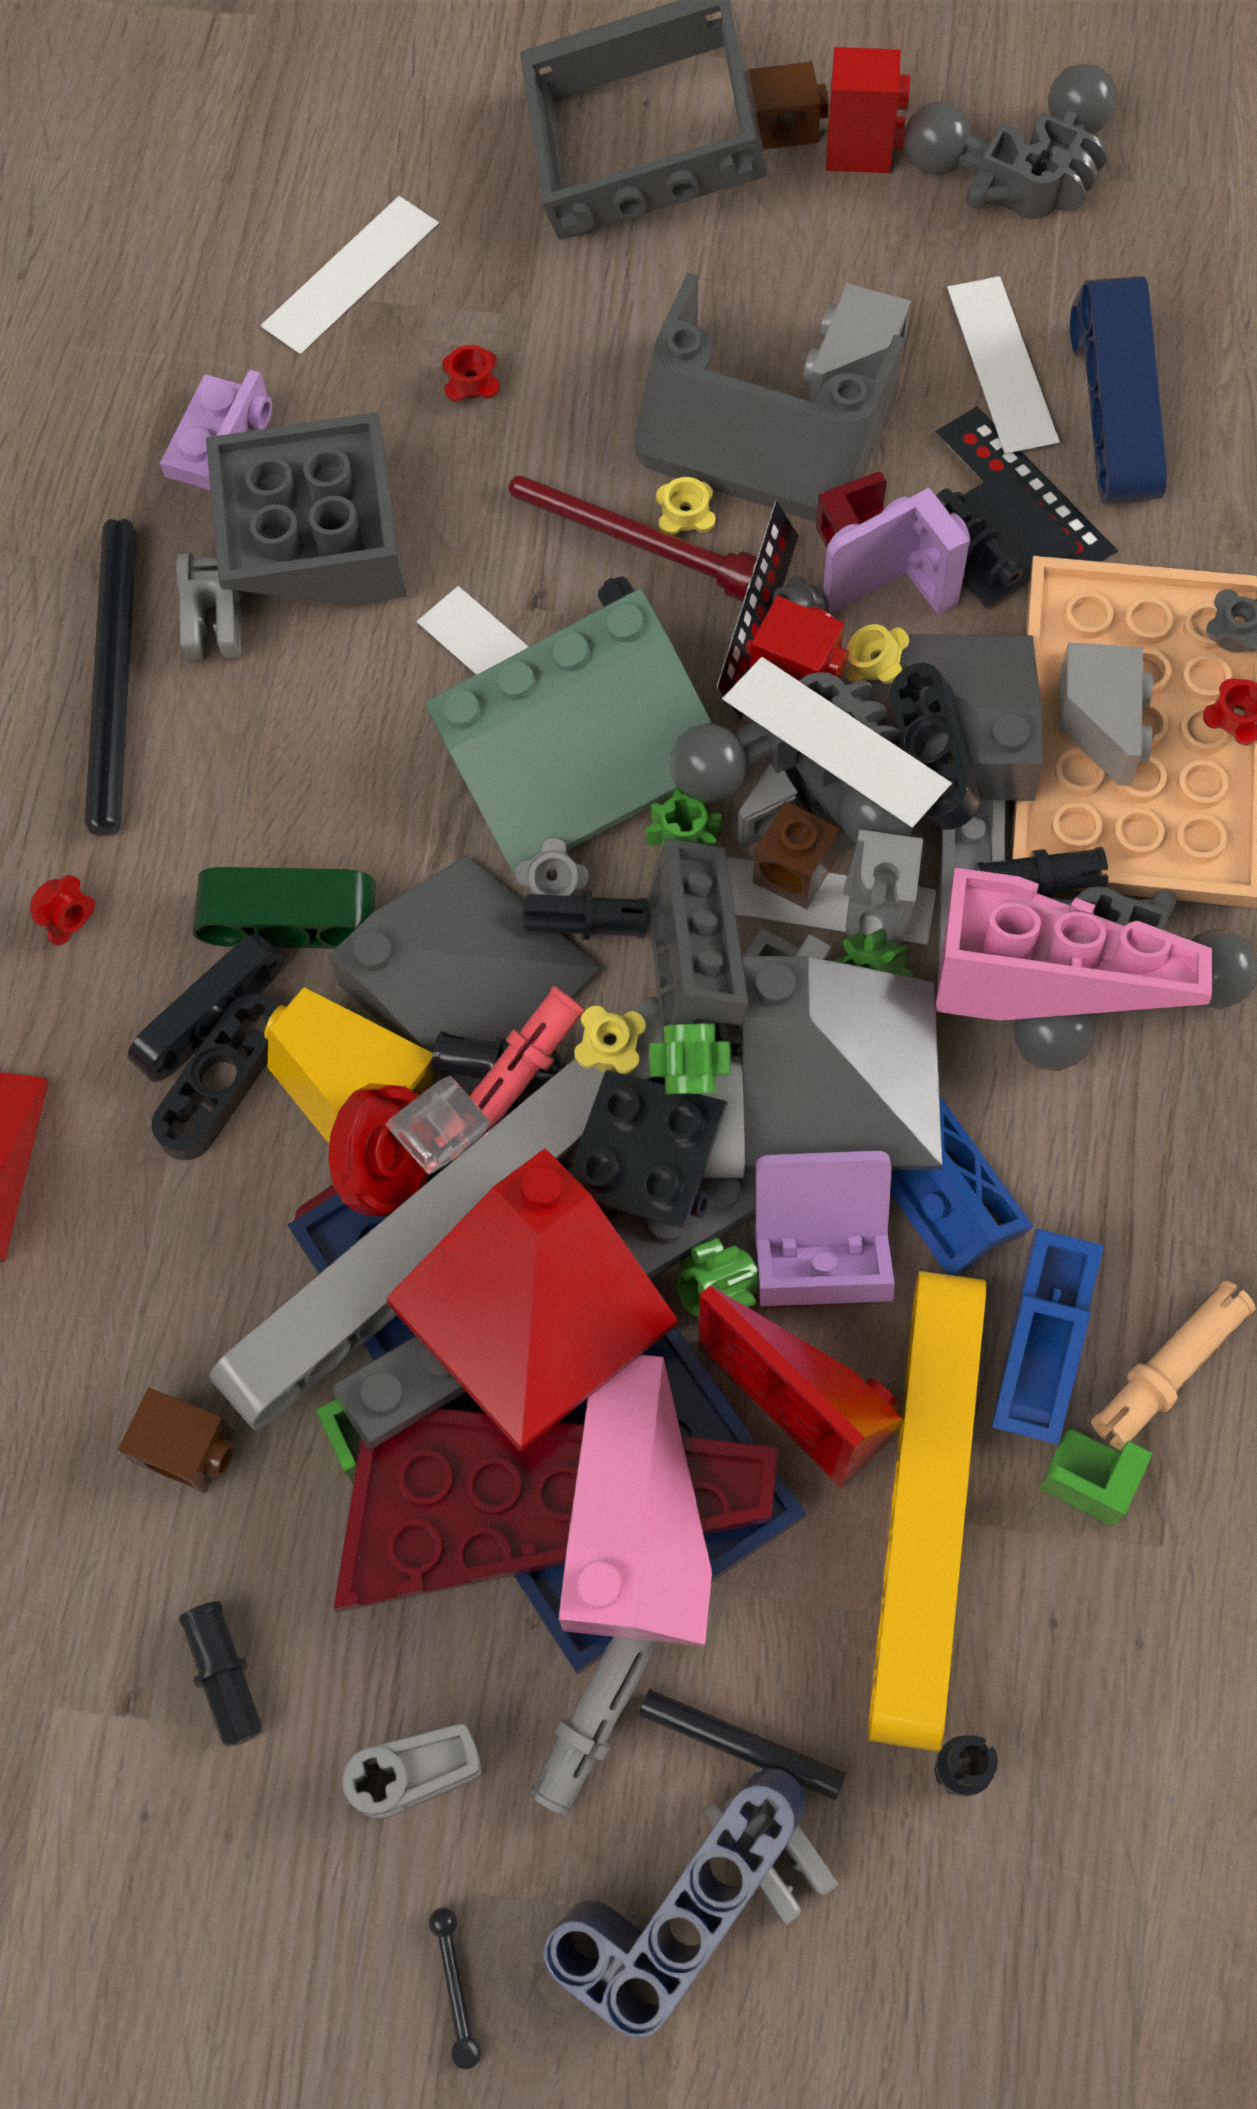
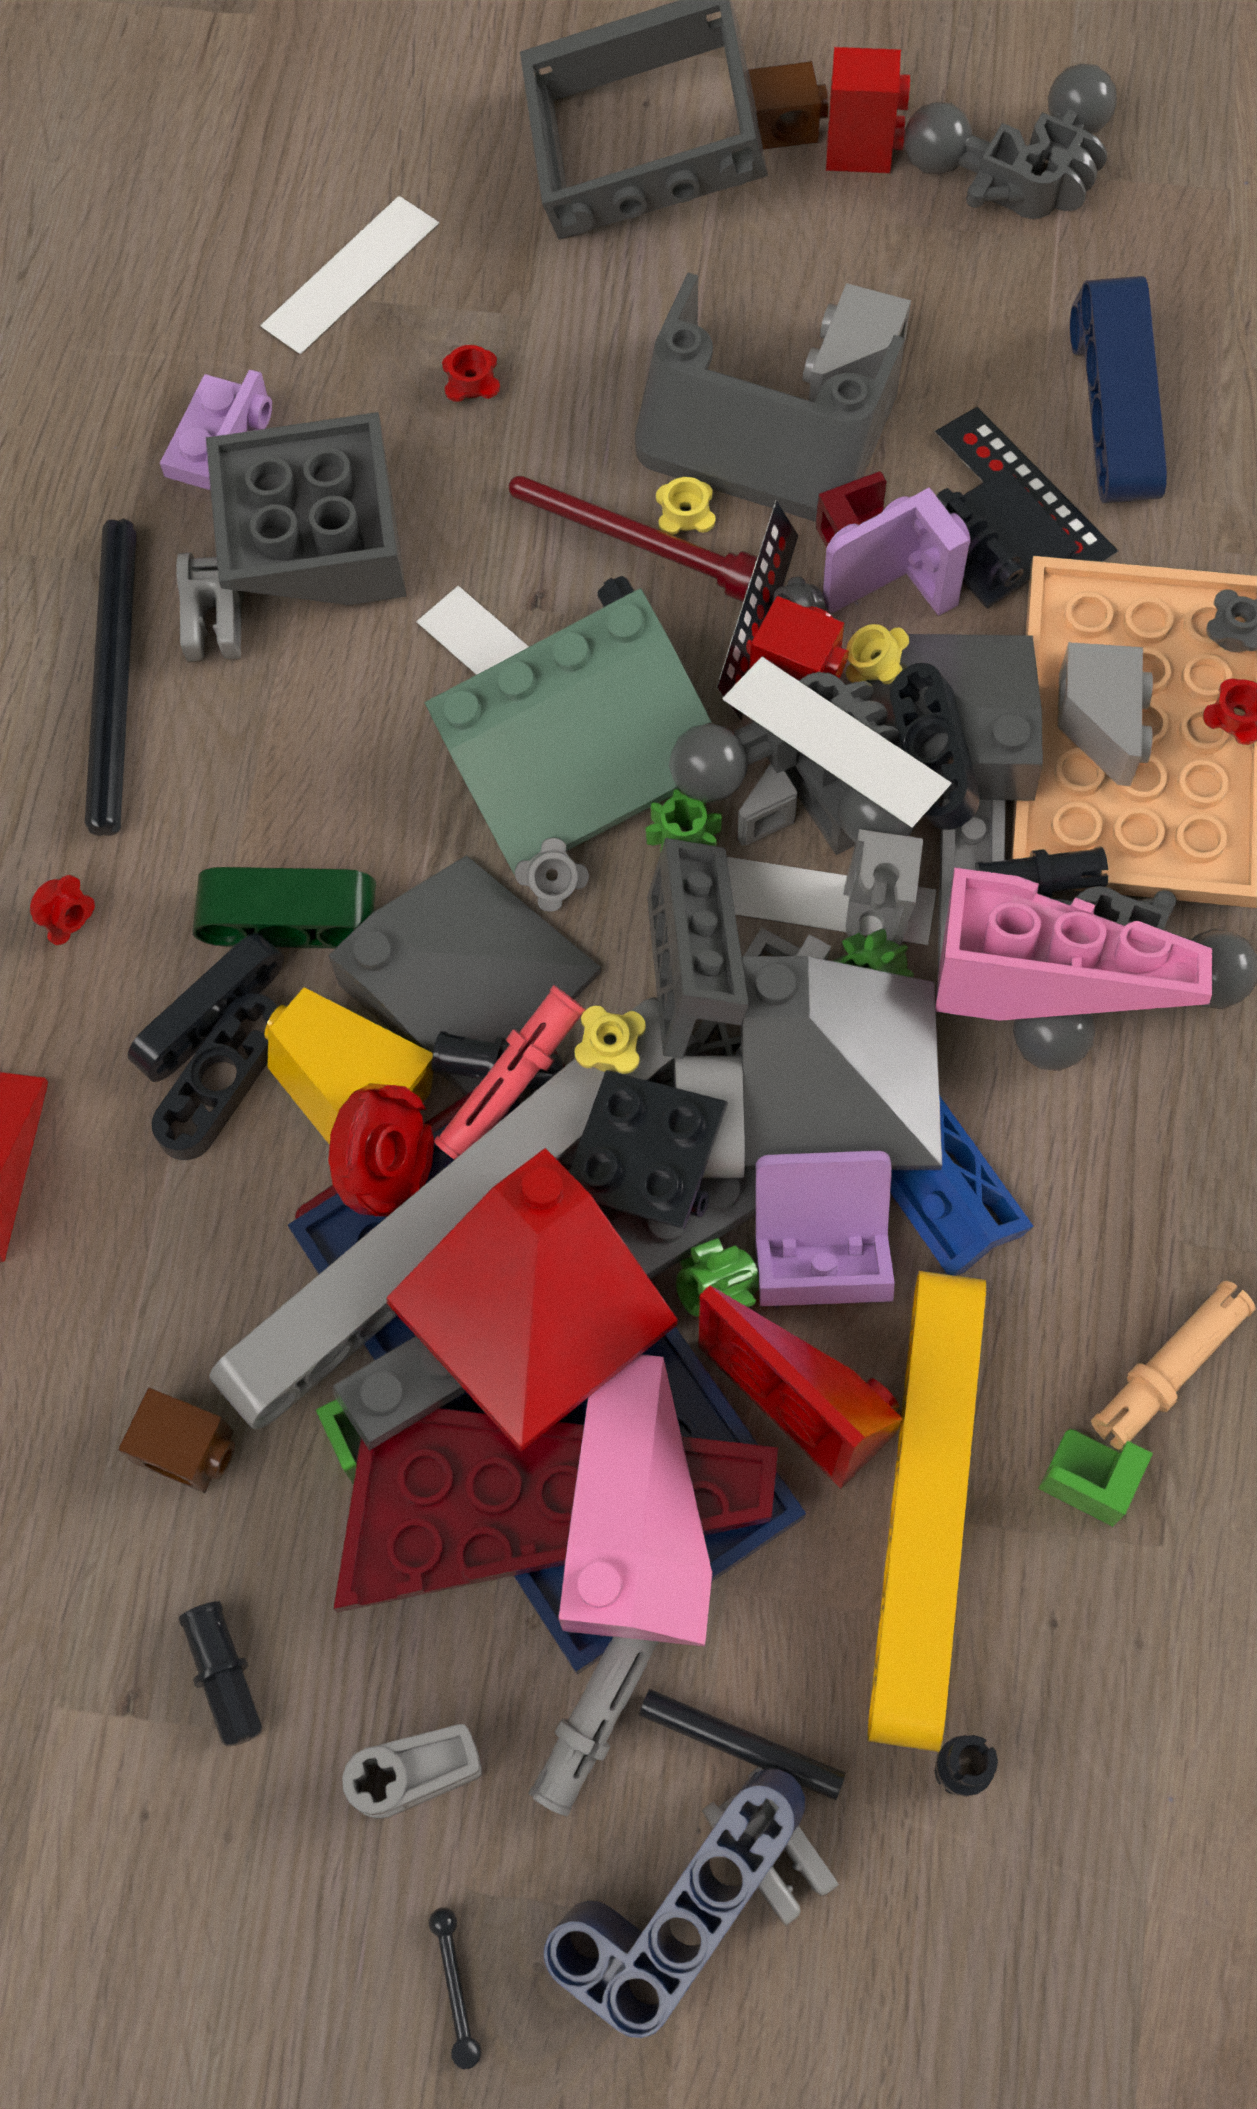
clear slope [386,1076,490,1175] -> none
black axle [522,890,648,940] -> none
bright green gear [649,1024,730,1094] -> none
reddish brown brick [753,801,840,910] -> none
white sticker [947,276,1060,454] -> none
blue slope [991,1228,1104,1445] -> none

